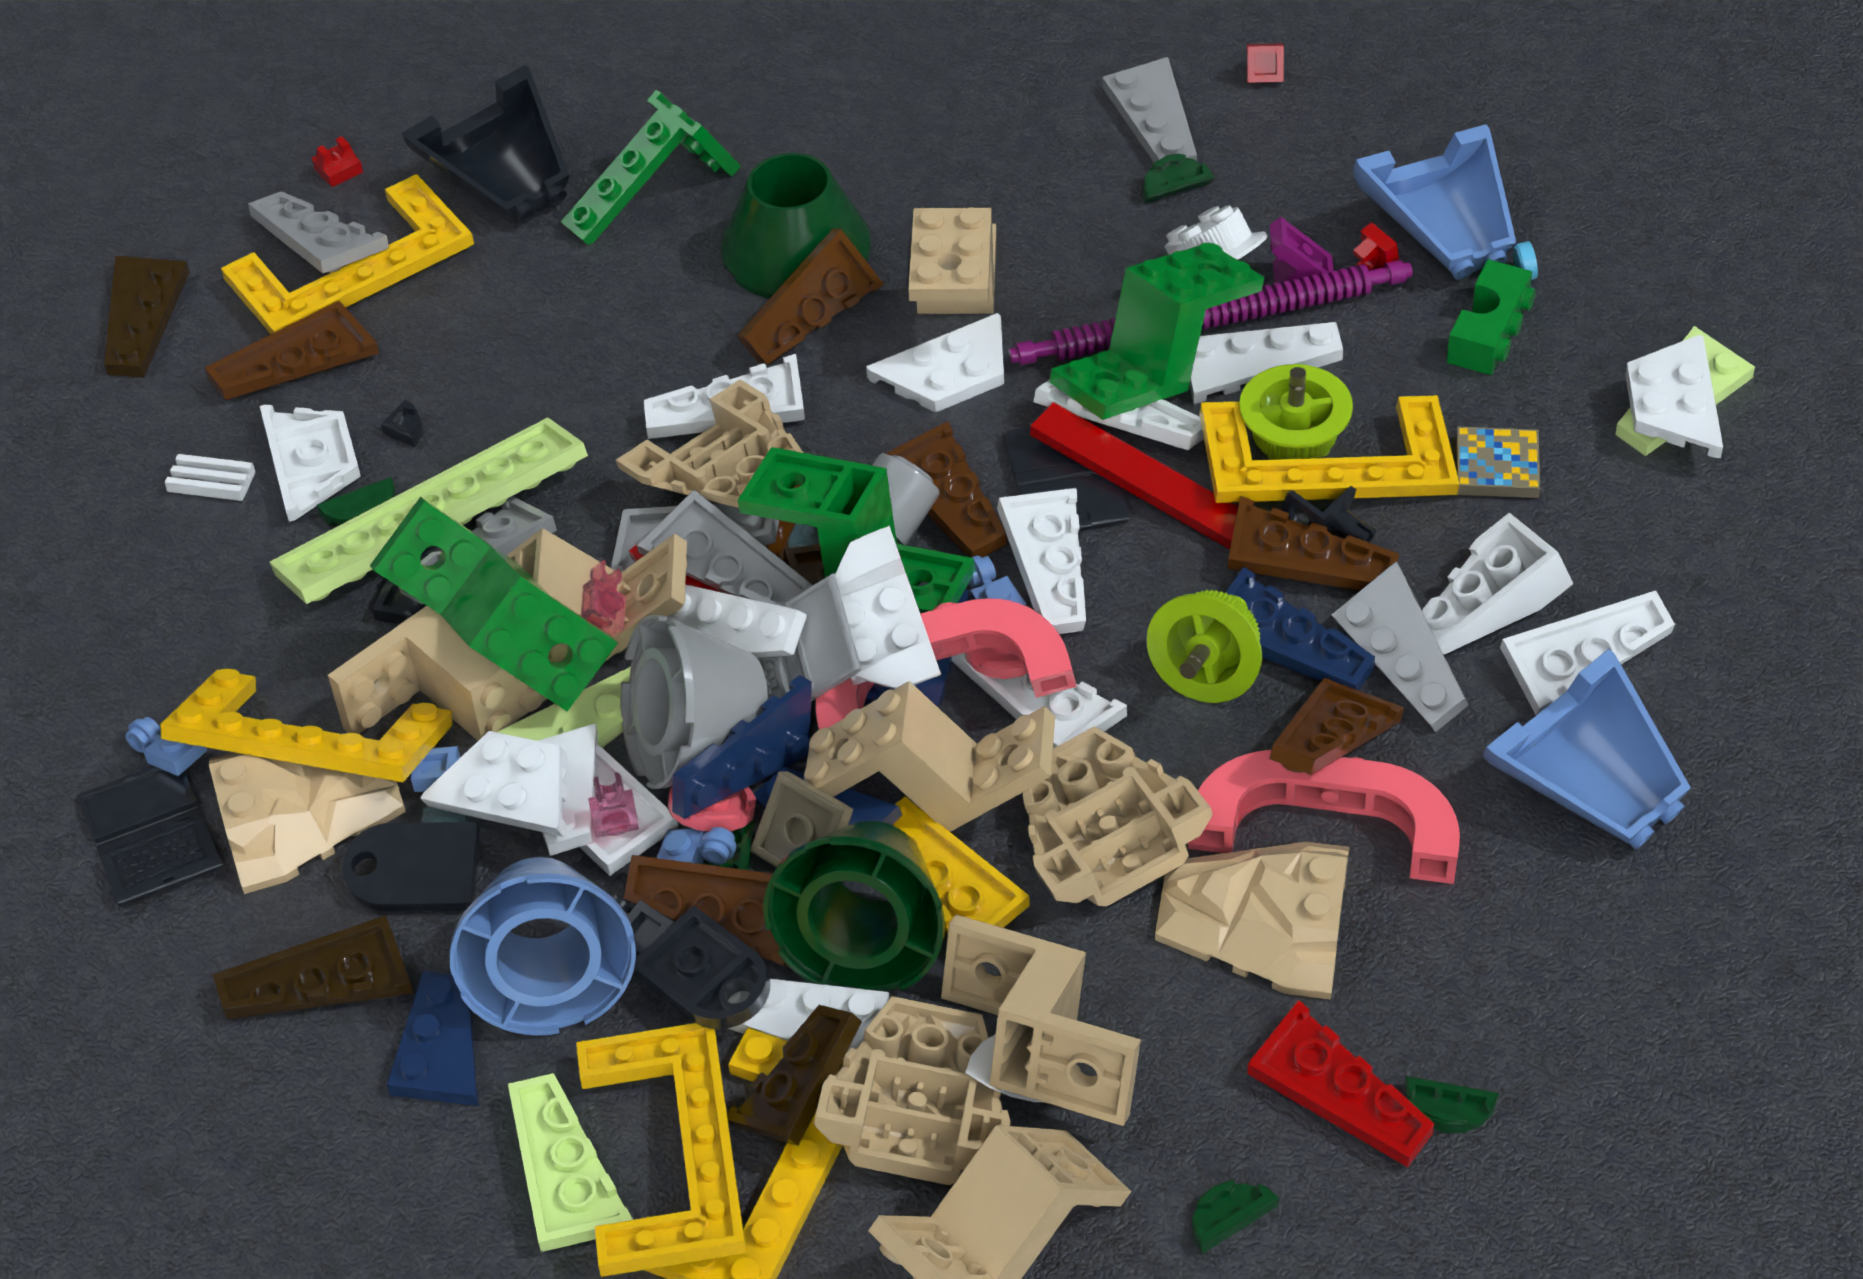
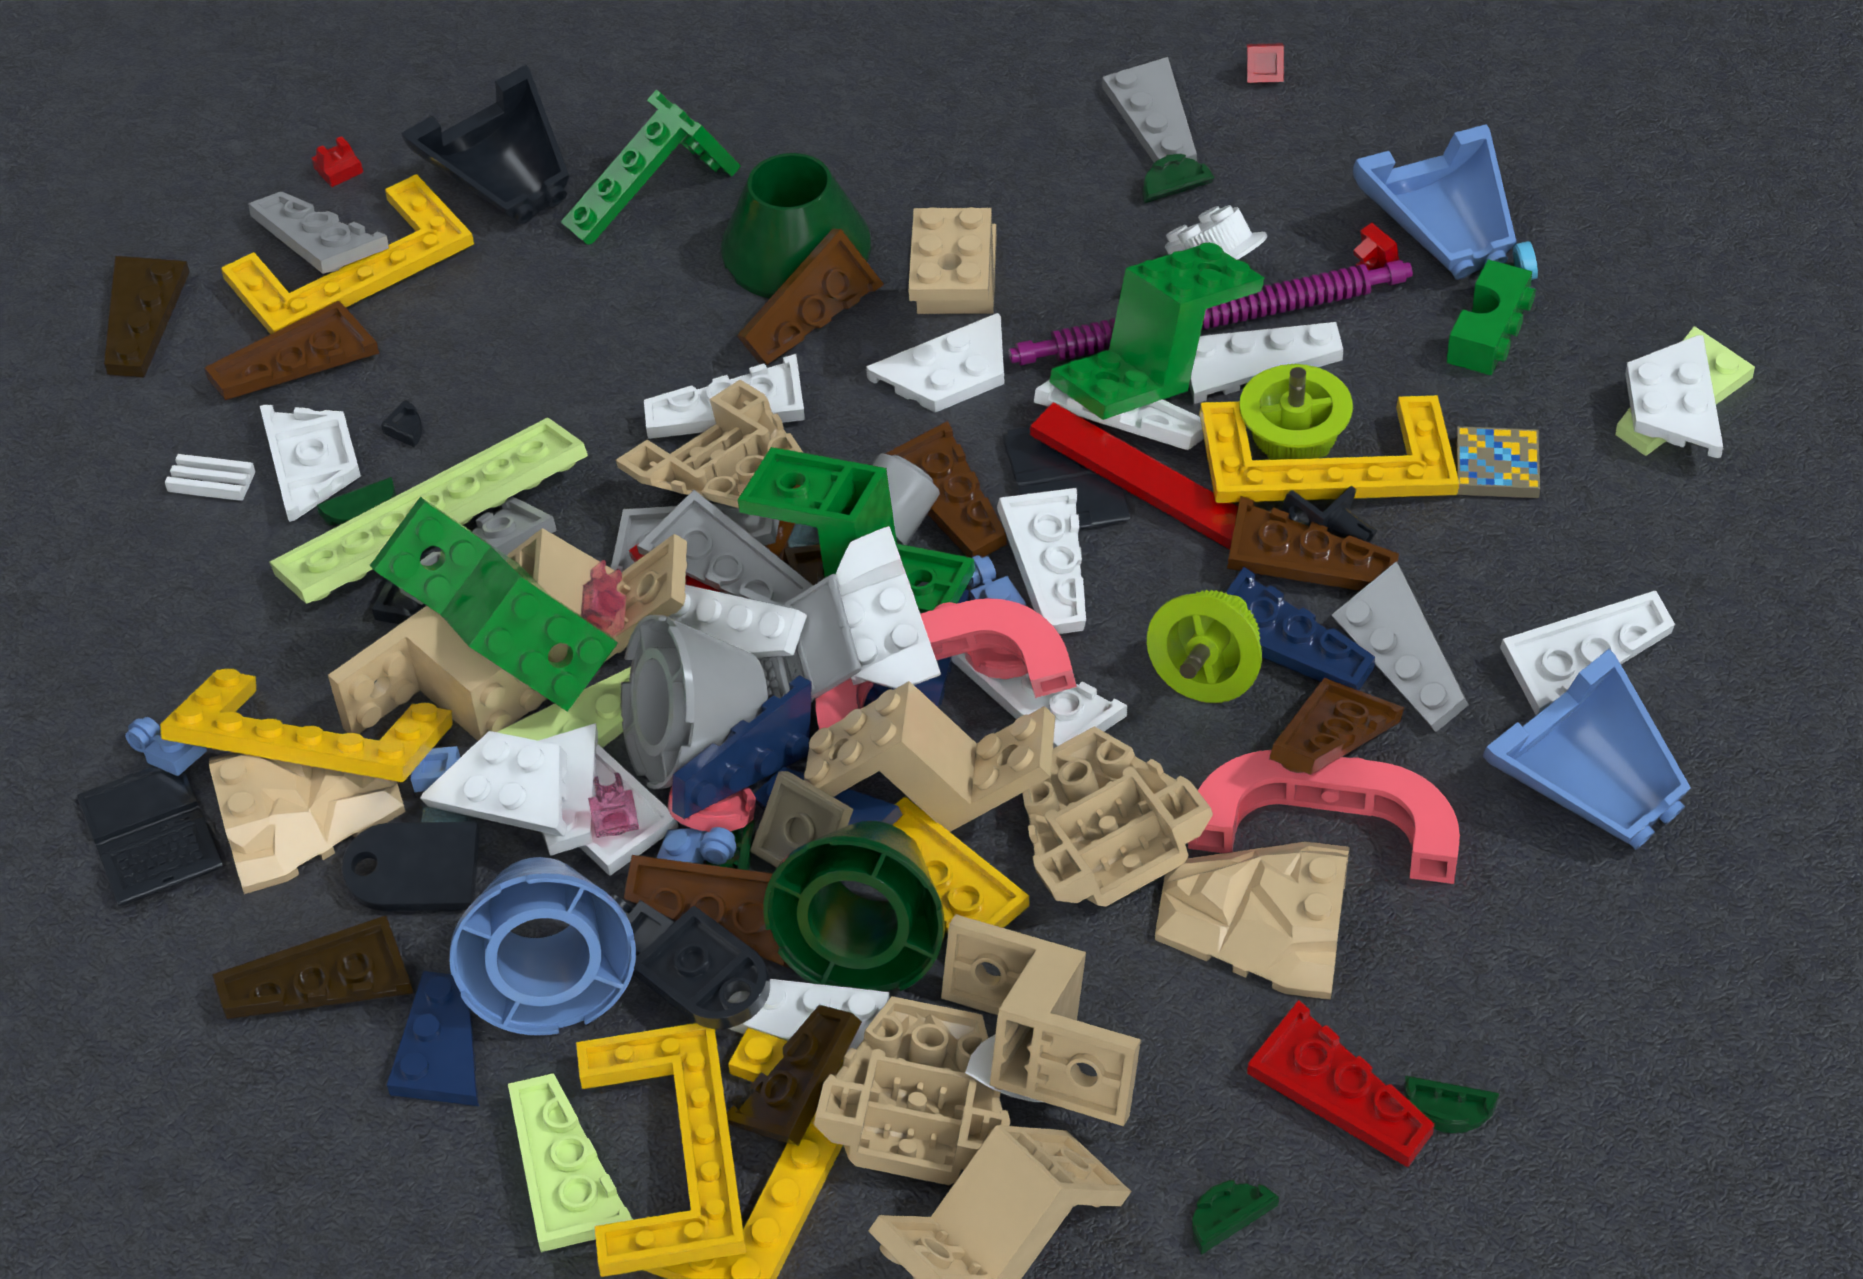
magenta slope [1269,217,1333,284] -> none
white wedge [1422,513,1573,655] -> none

